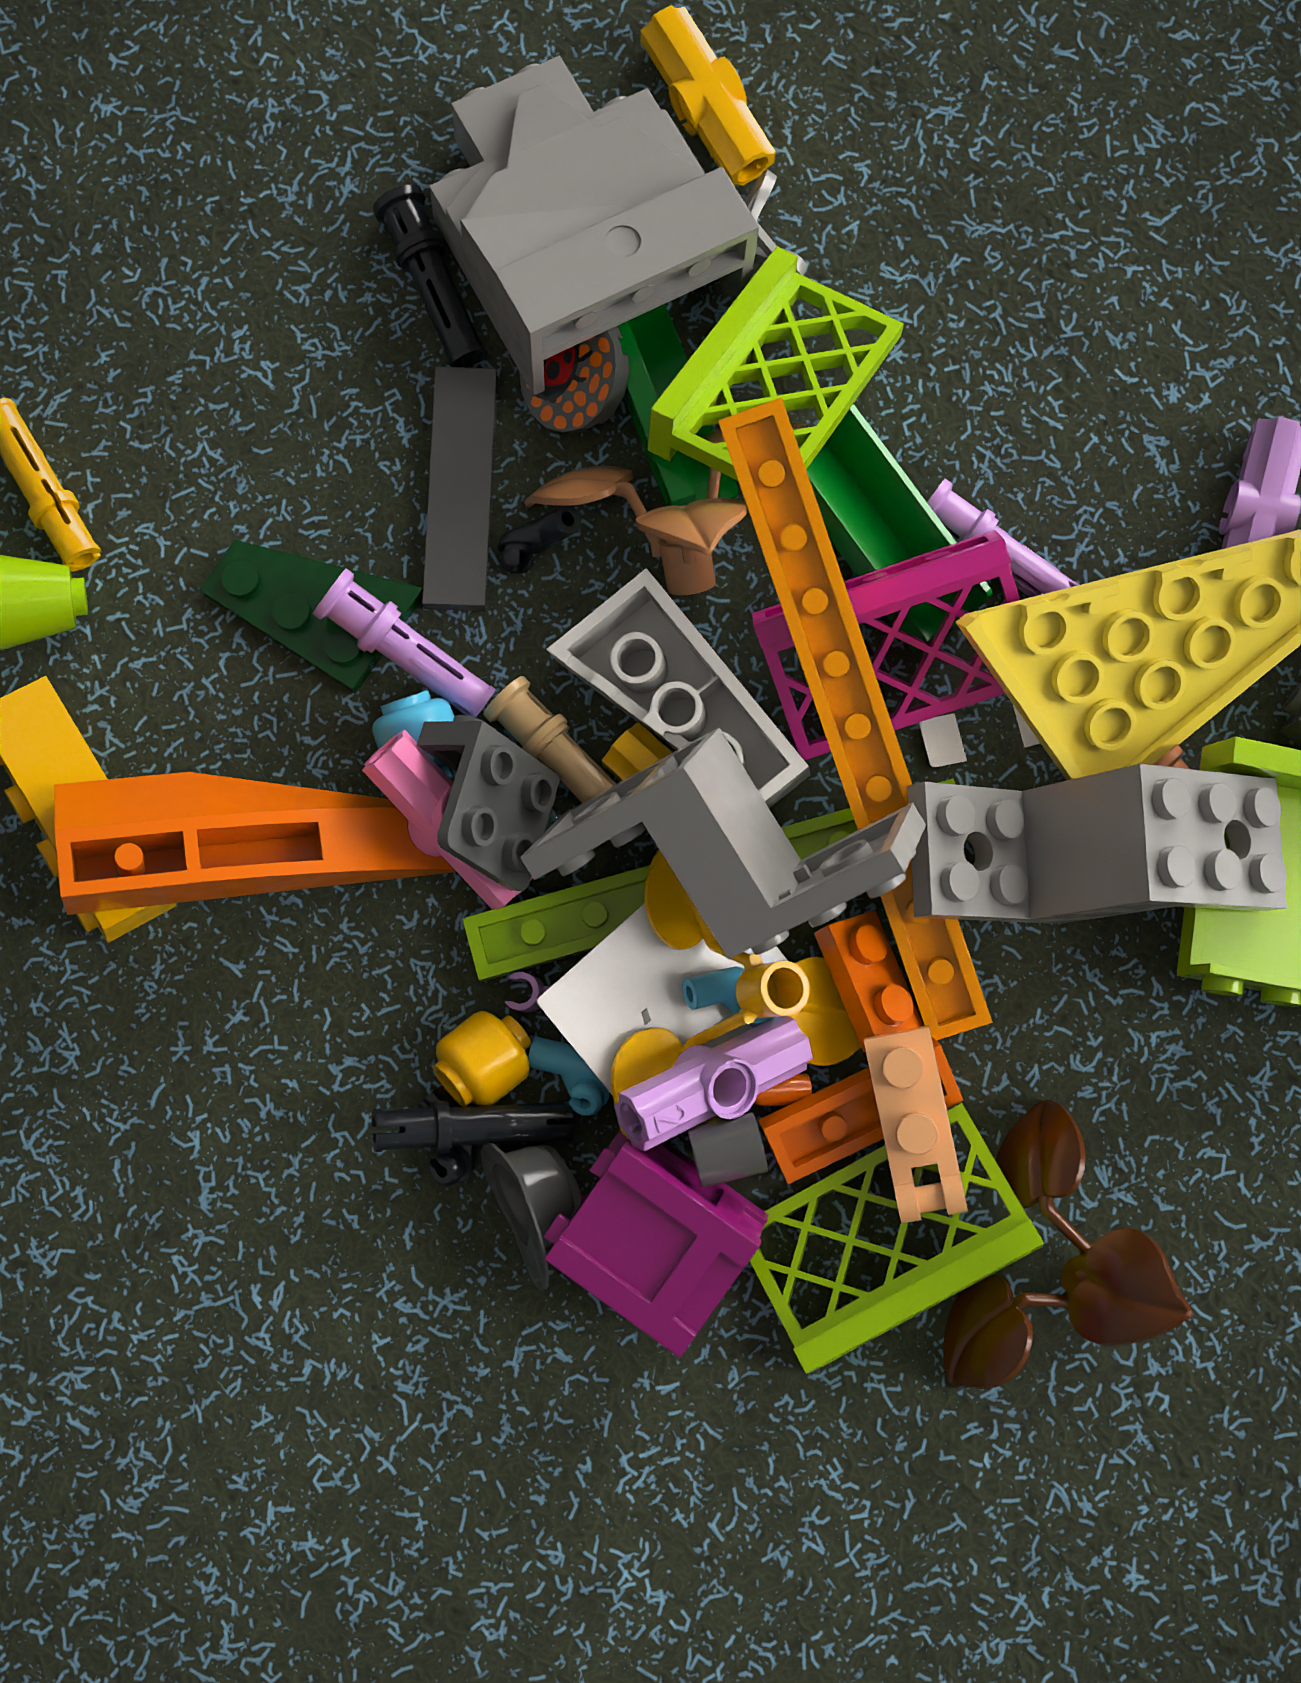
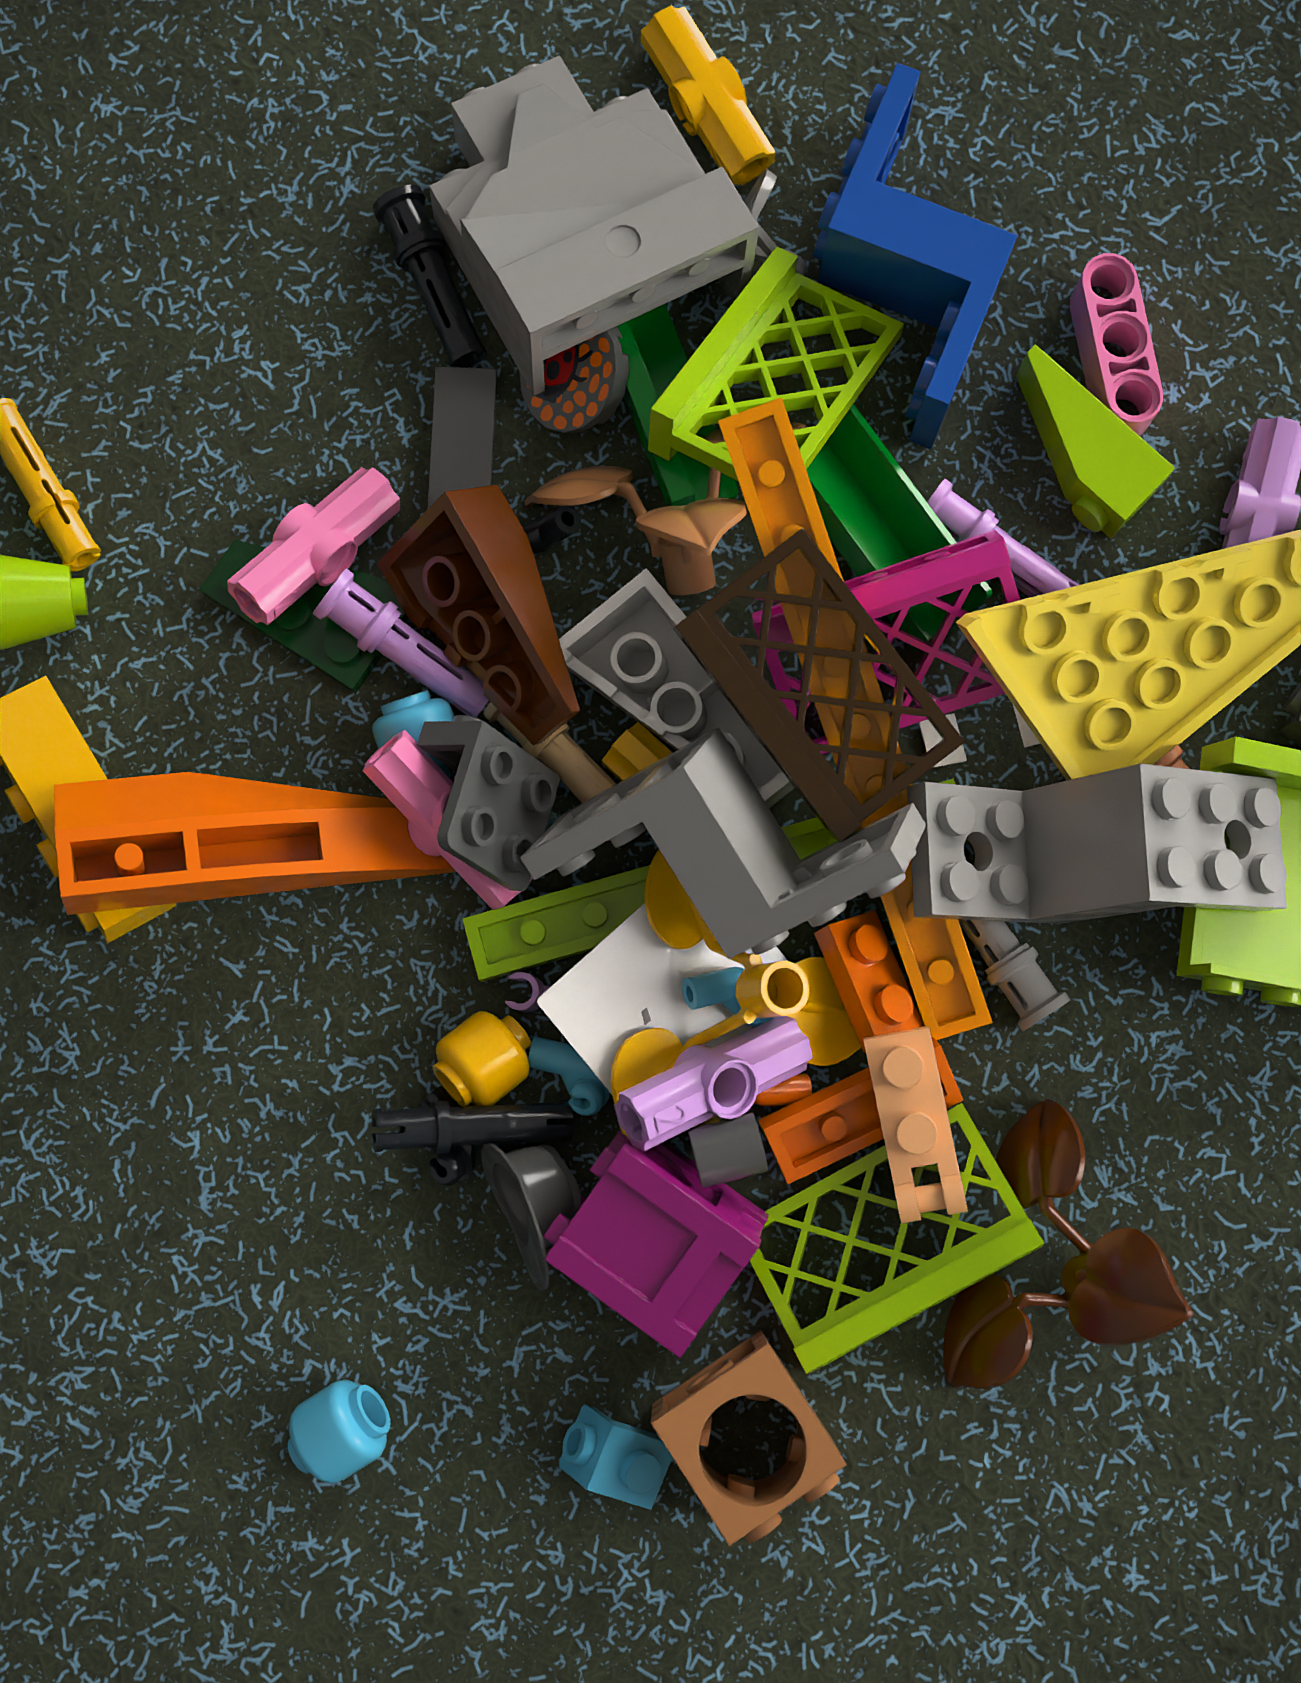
none -> bright pink piece [227,467,400,625]
none -> medium azure head [288,1380,390,1484]
none -> reddish brown wedge [377,484,580,745]
none -> medium azure bracket [559,1404,672,1510]
none -> medium nougat brick [651,1329,847,1546]
none -> dark brown fence [673,528,965,842]
none -> blue bracket [813,63,1018,449]
none -> light grey pin [958,919,1071,1031]
none -> lime slope [1016,344,1175,538]
none -> bright pink beam [1070,253,1163,436]

